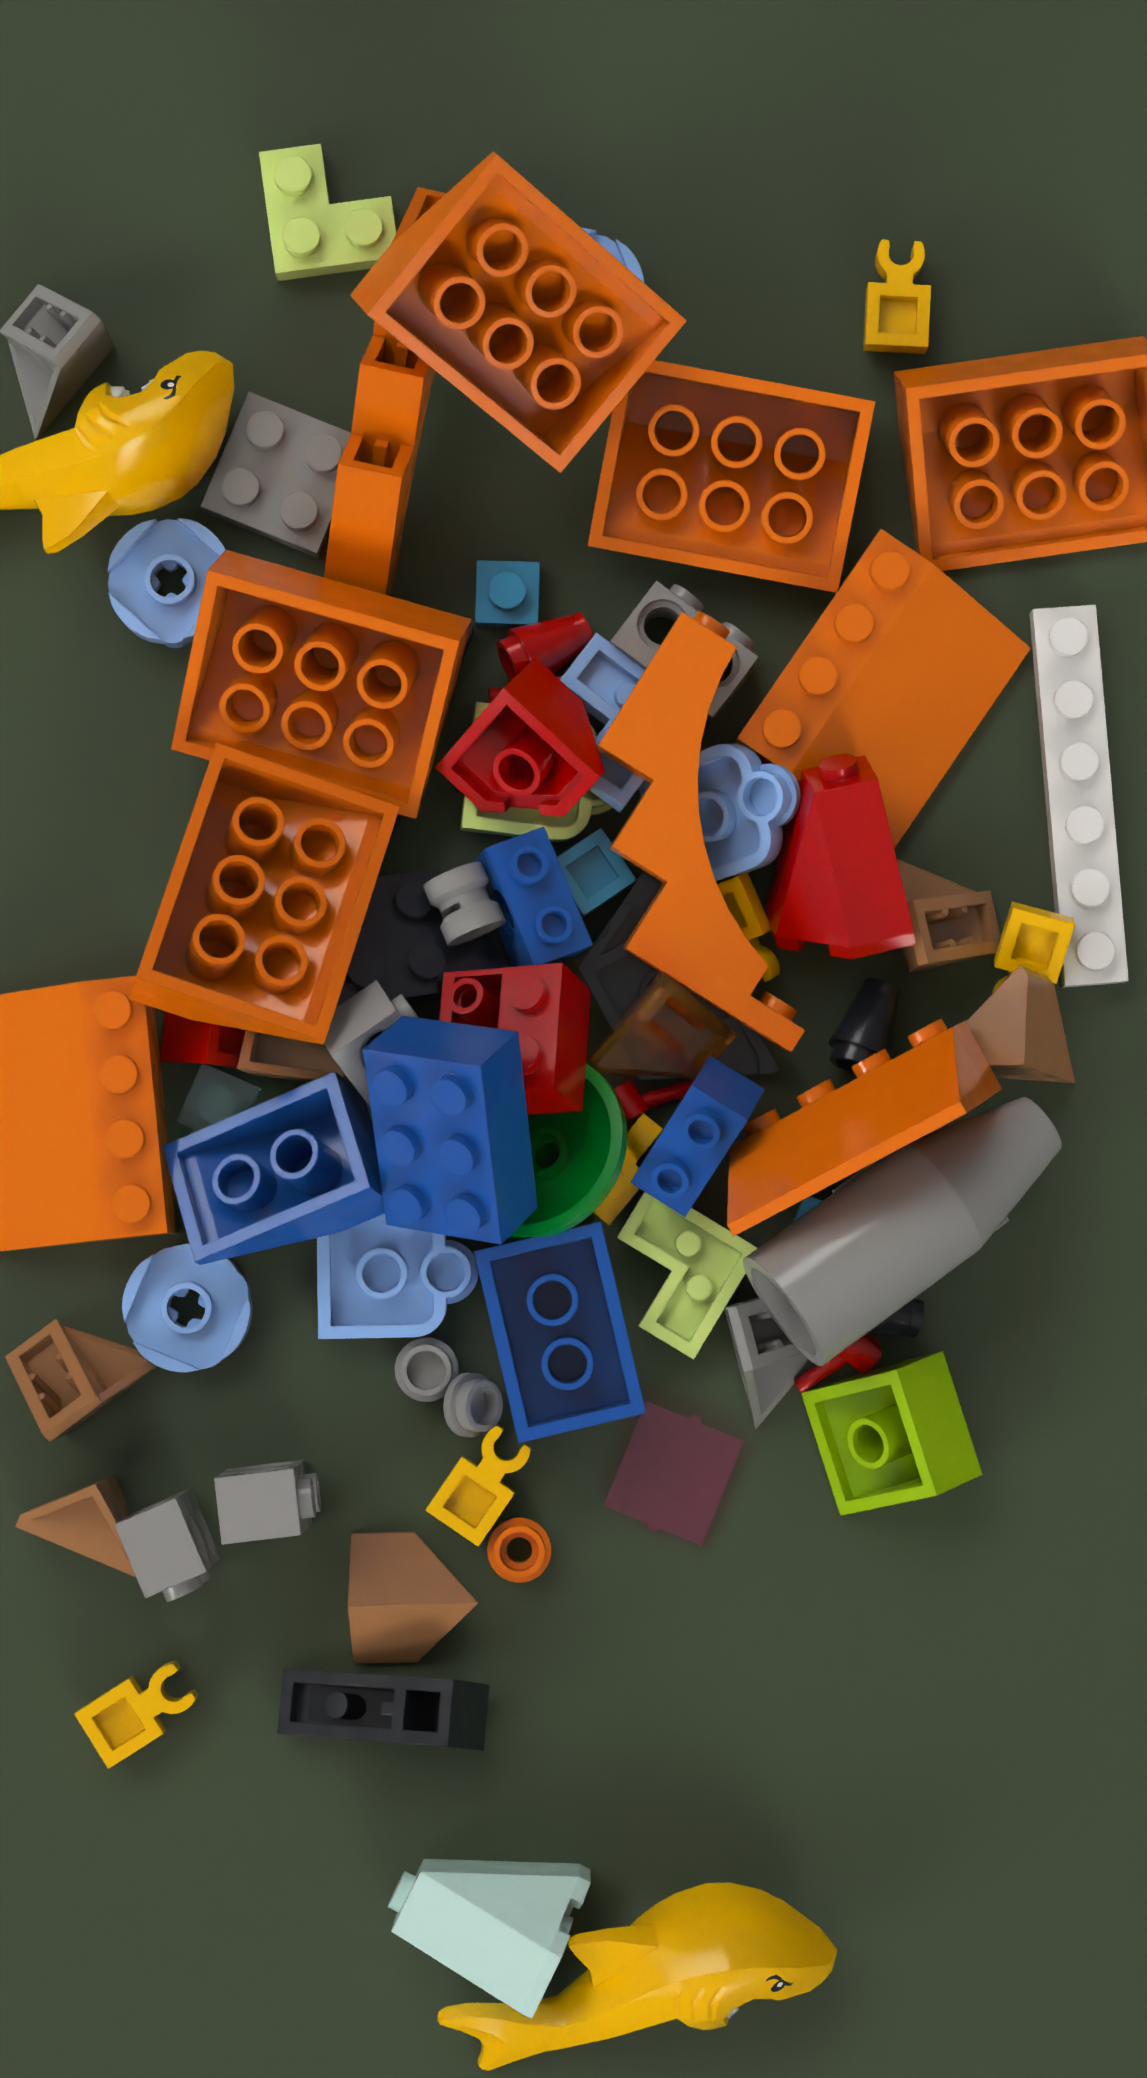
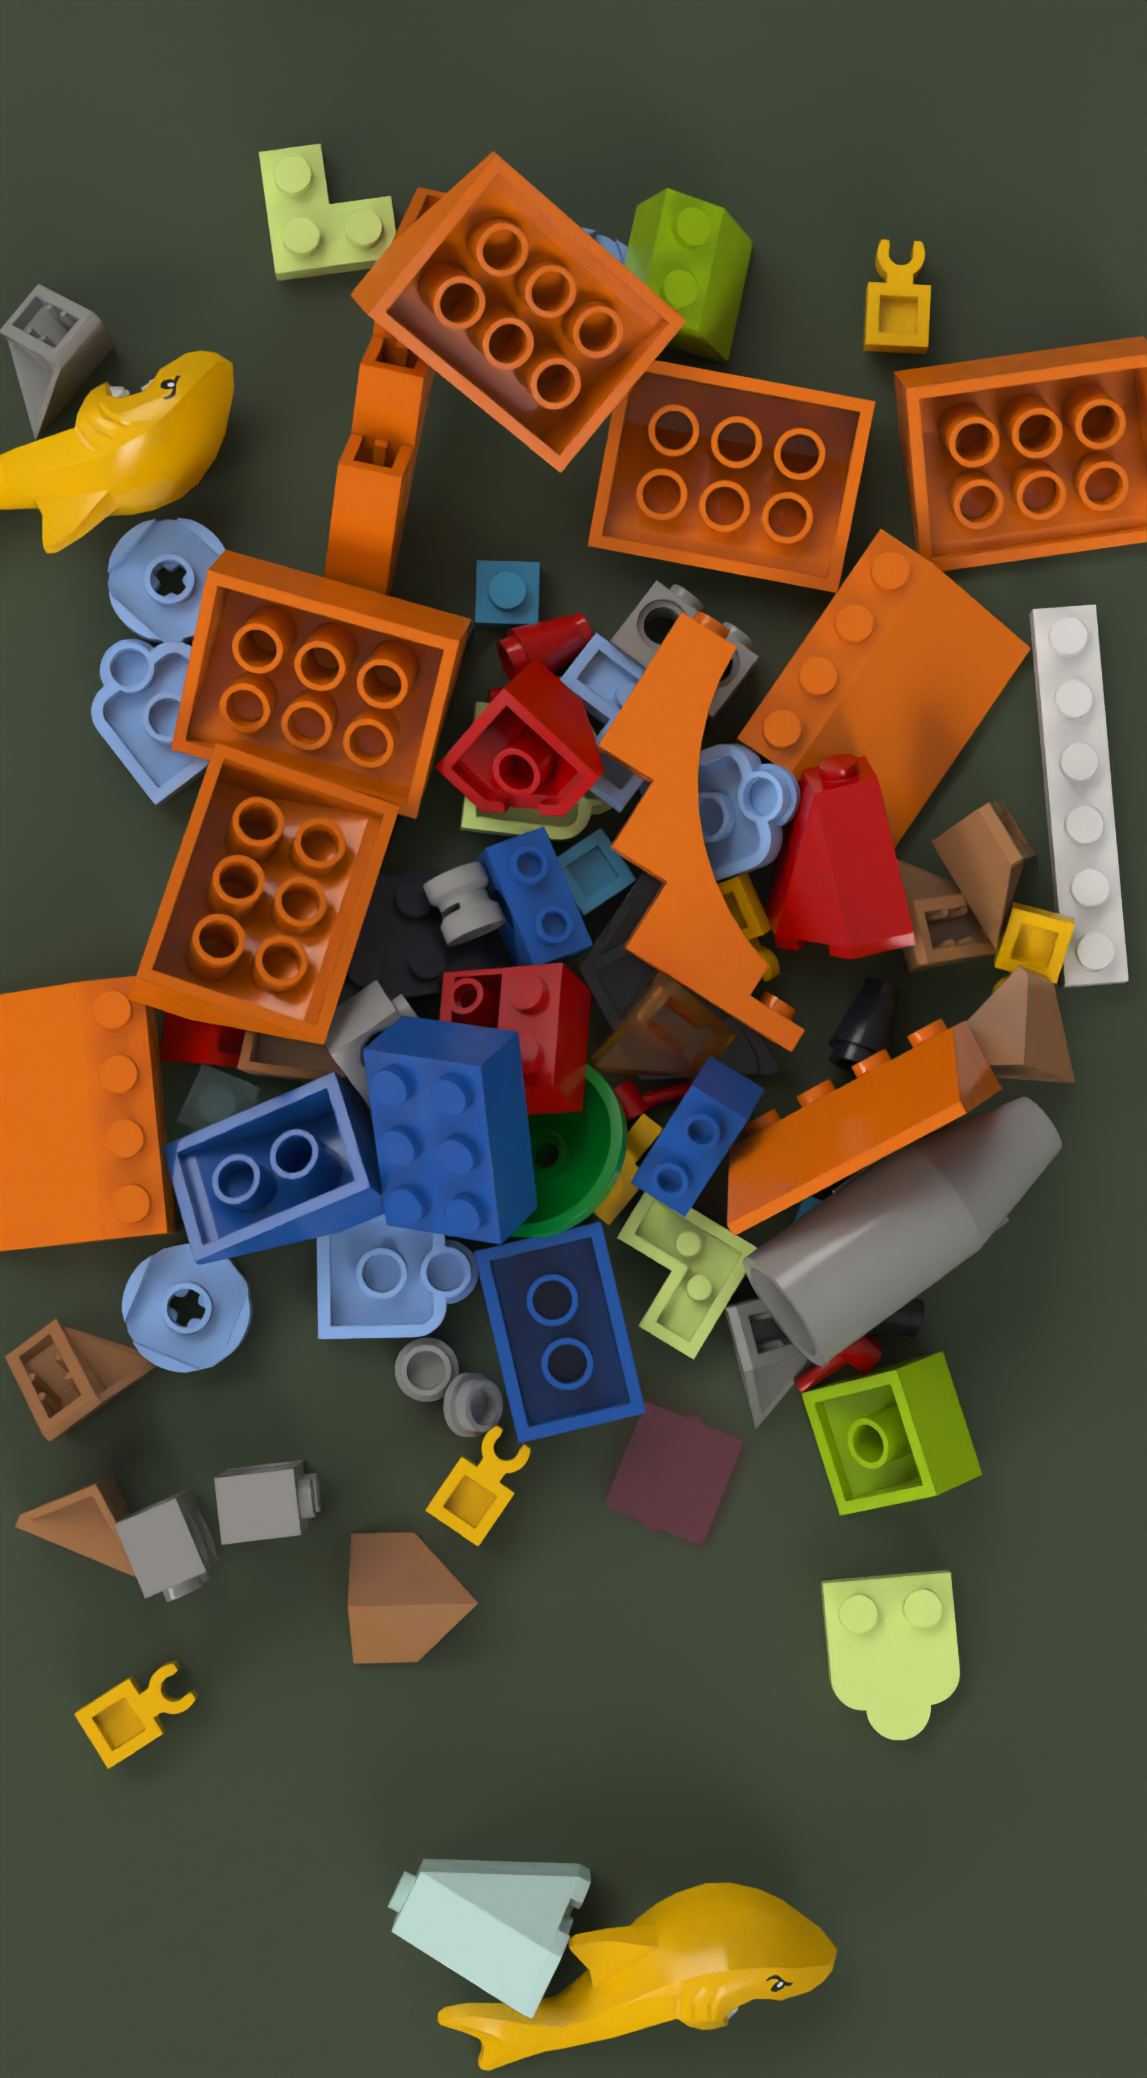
light grey plate [200,392,351,559] -> none
black slope [277,1668,490,1751] -> none
orange plate [487,1517,552,1583] -> none
none -> light blue plate [91,639,210,809]
none -> lime slope [624,188,753,364]
none -> yellowish green plate [821,1570,960,1740]
none -> medium nougat slope [931,801,1036,951]

